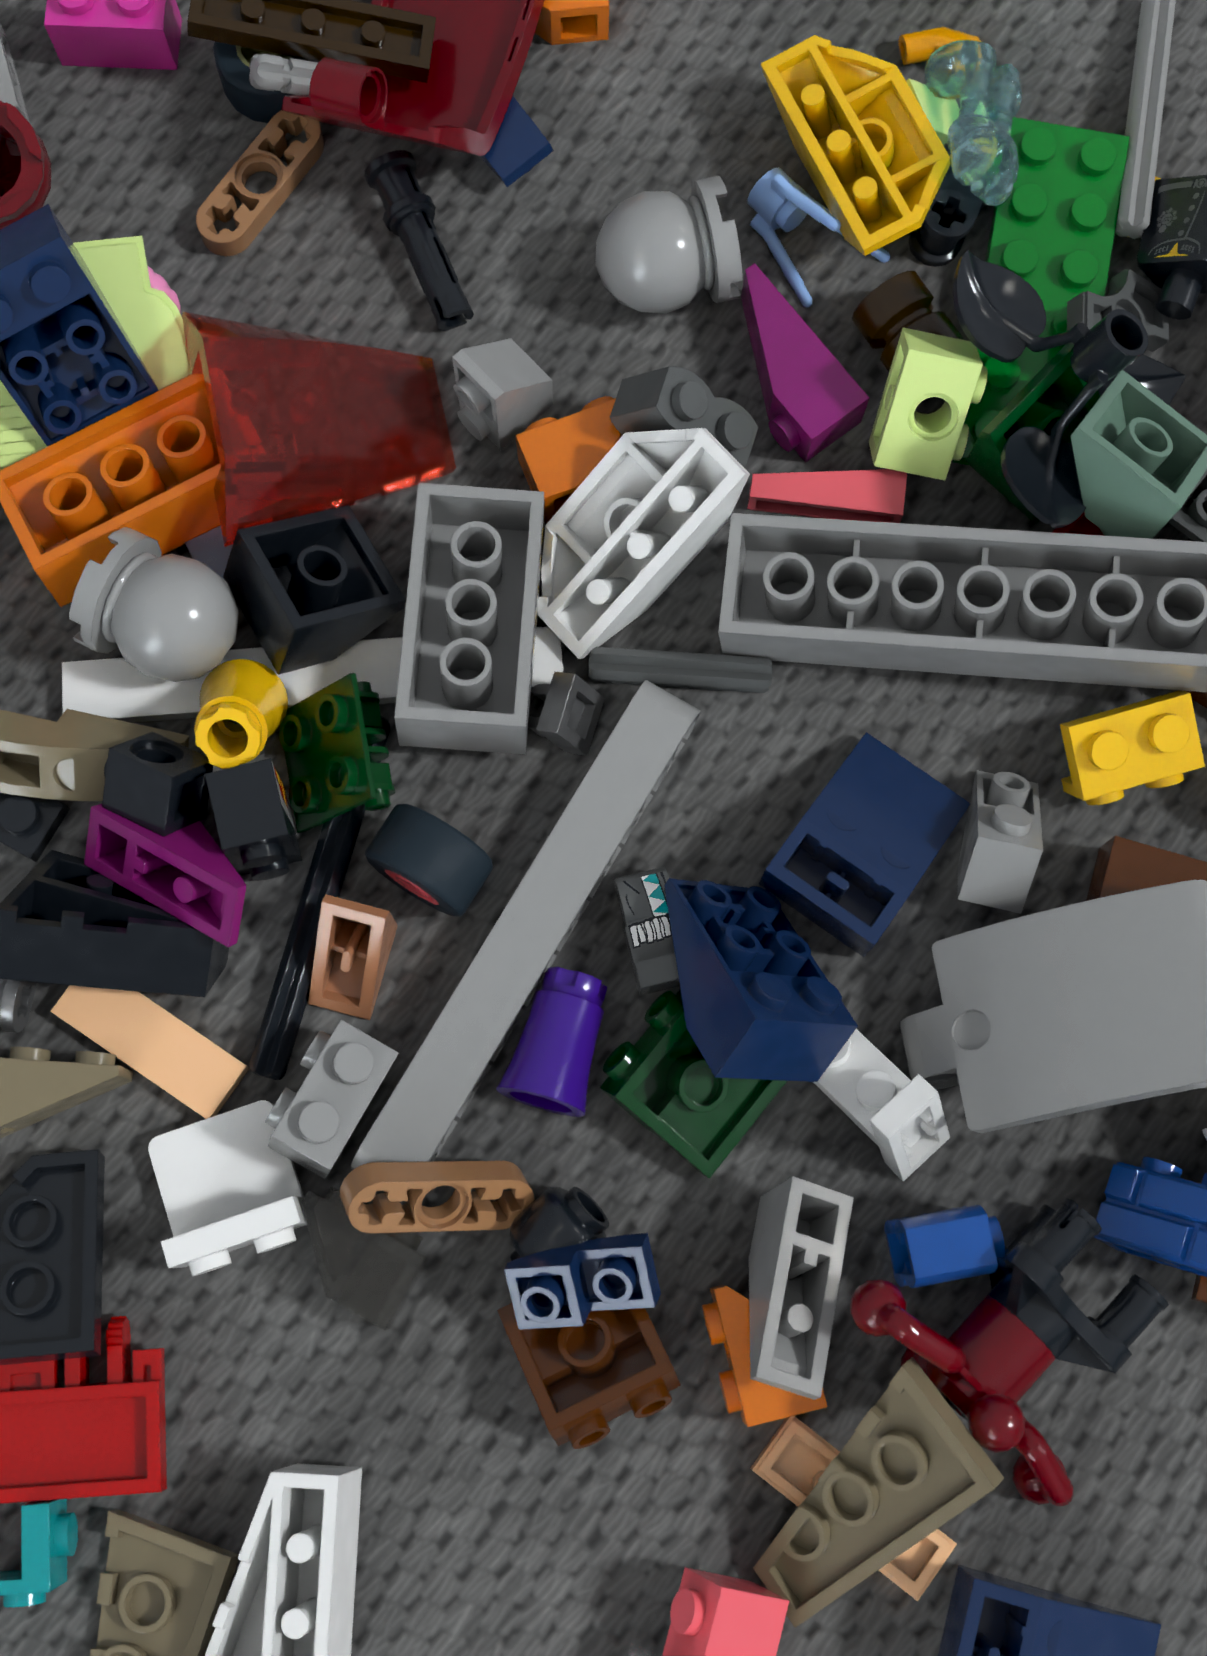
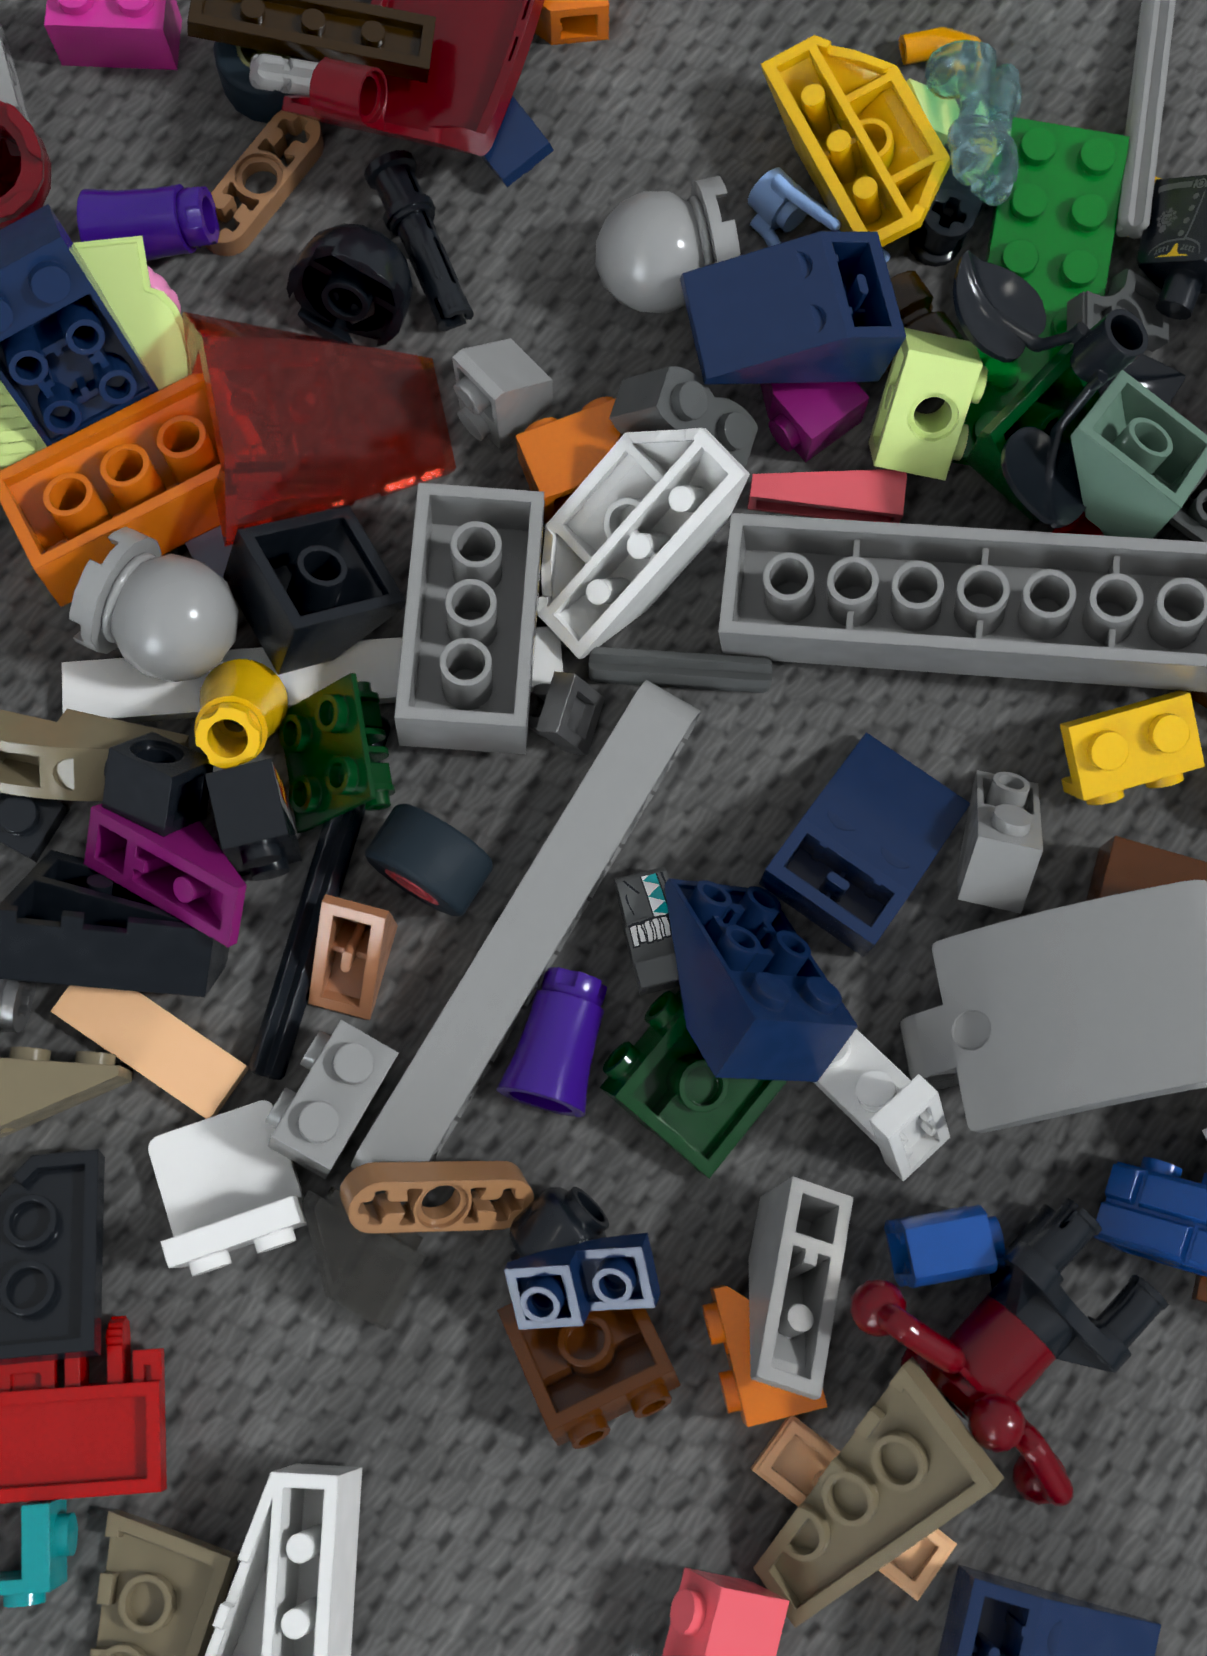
none -> dark purple plant [77,184,219,262]
none -> black cylinder [286,223,413,347]
none -> dark blue slope [680,231,906,385]

